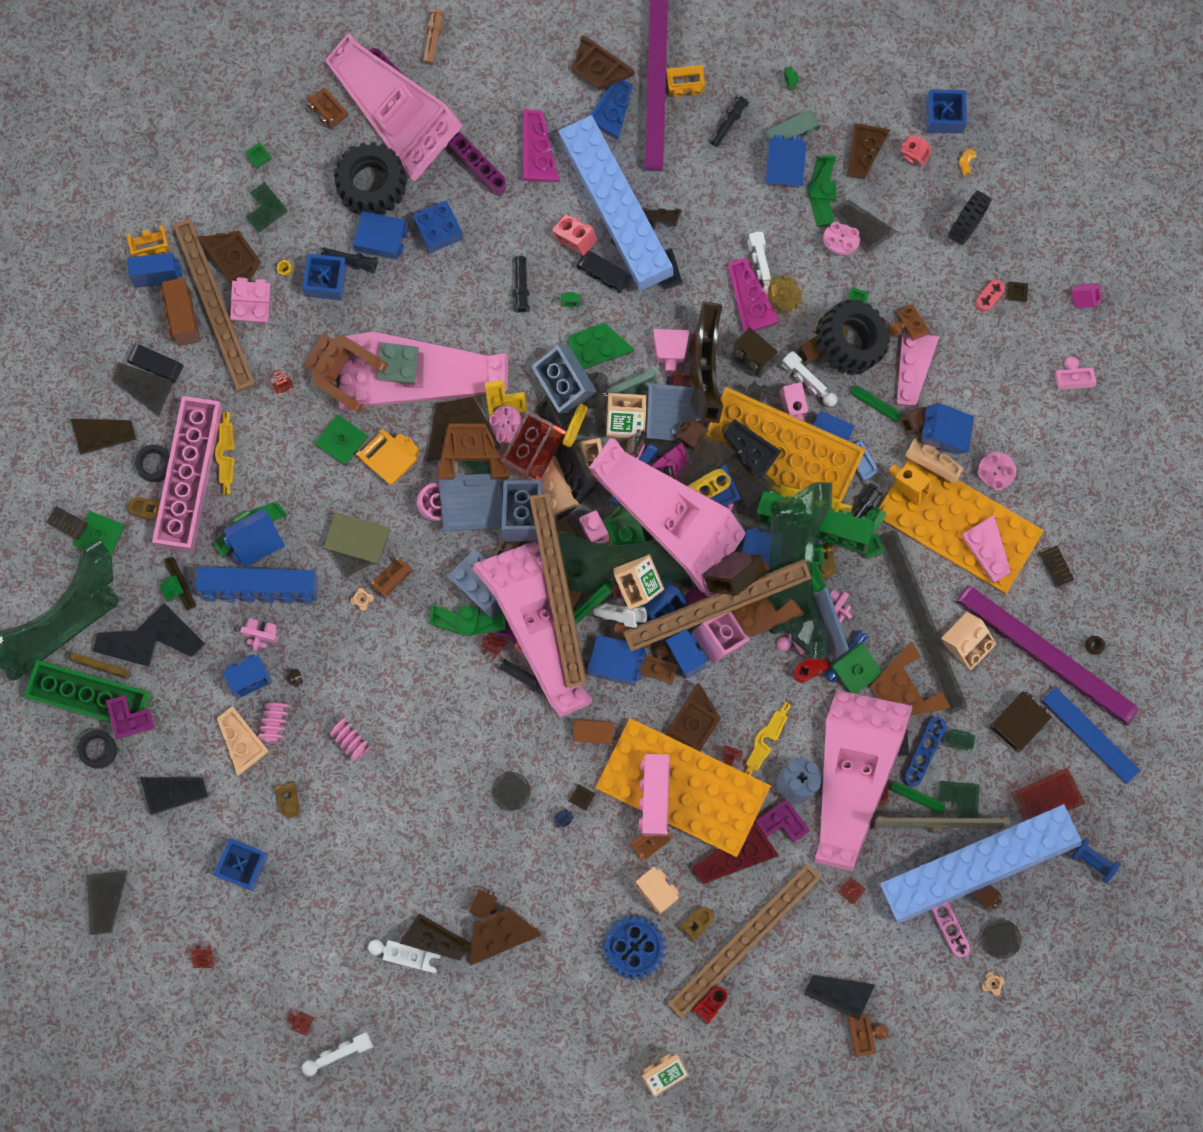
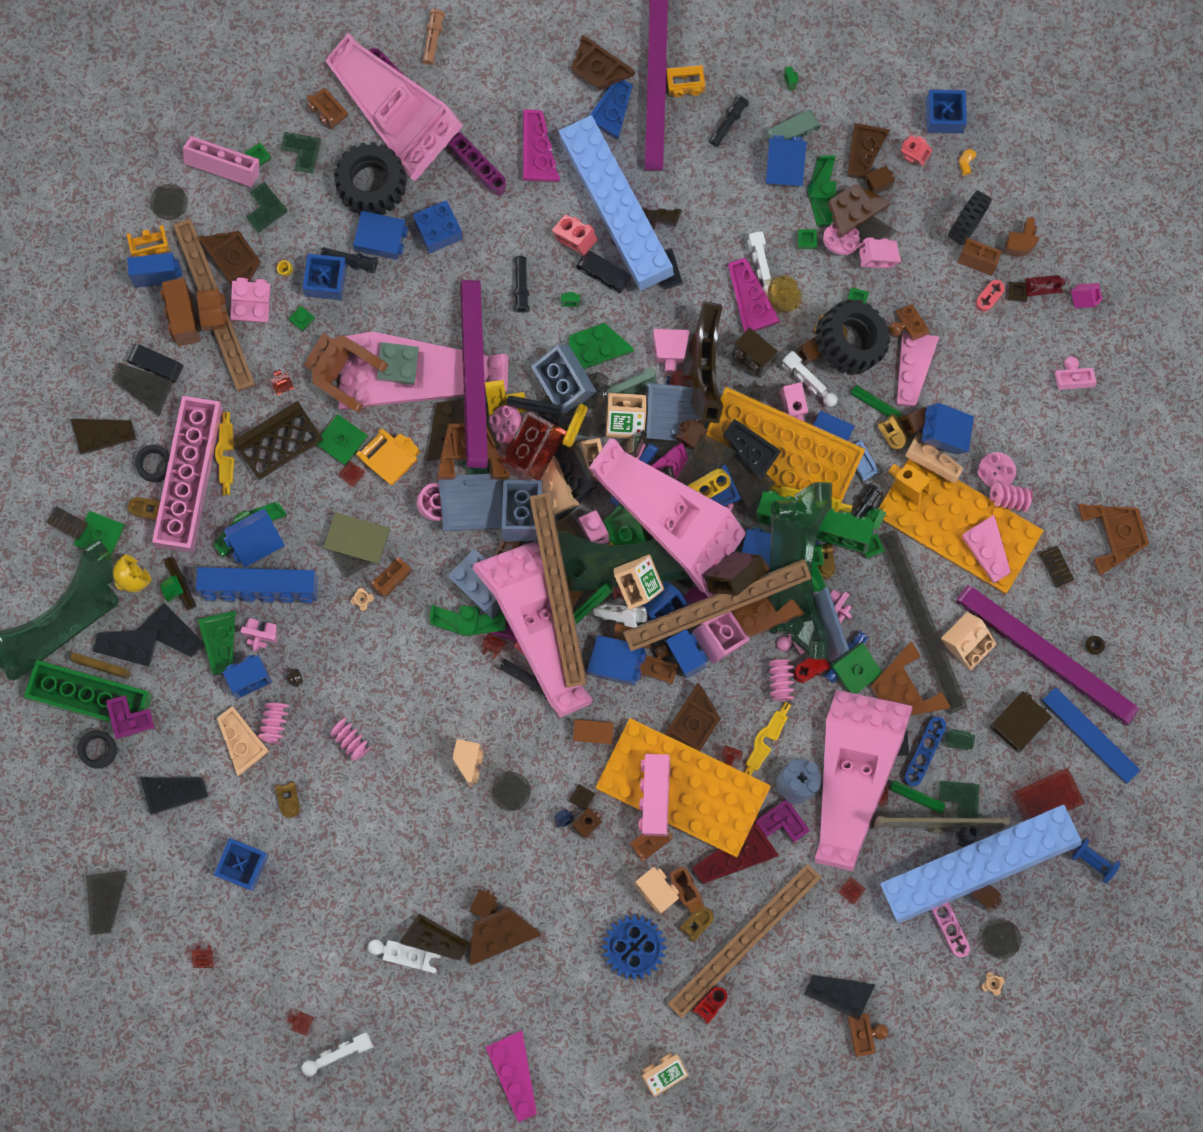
none -> yellow cylinder [113,554,152,593]
none -> clear smoke tile [150,184,188,221]
none -> bright pink brick [183,136,259,187]
none -> dark orange brick [196,288,228,331]
none -> green wing [198,611,236,676]
none -> dark brown fence [233,401,323,480]
none -> clear green plate [281,132,321,174]
none -> green plate [289,306,315,332]
none -> clear red tile [338,461,365,487]
none -> light nougat slope [453,739,484,787]
none -> magenta beam [460,280,488,468]
none -> dark pink wing [486,1030,537,1123]
none -> black axle [506,396,562,416]
none -> reddish brown brick [572,808,602,840]
none -> dark orange brick [670,866,704,913]
none -> bright pink piece [769,660,795,701]
none -> green plate [798,229,817,249]
none -> reddish brown wing [828,184,891,238]
none -> bright pink hinge [857,237,901,269]
none -> reddish brown brick [865,165,895,194]
none -> pearl gold plate [877,414,908,449]
none -> black pin [954,825,980,847]
none -> dark orange hinge [957,238,1002,276]
none -> bright pink piece [990,482,1033,512]
none -> dark orange brick [1004,217,1039,257]
none -> dark red hinge [1025,275,1066,297]
none -> dark orange wing [1077,503,1149,576]

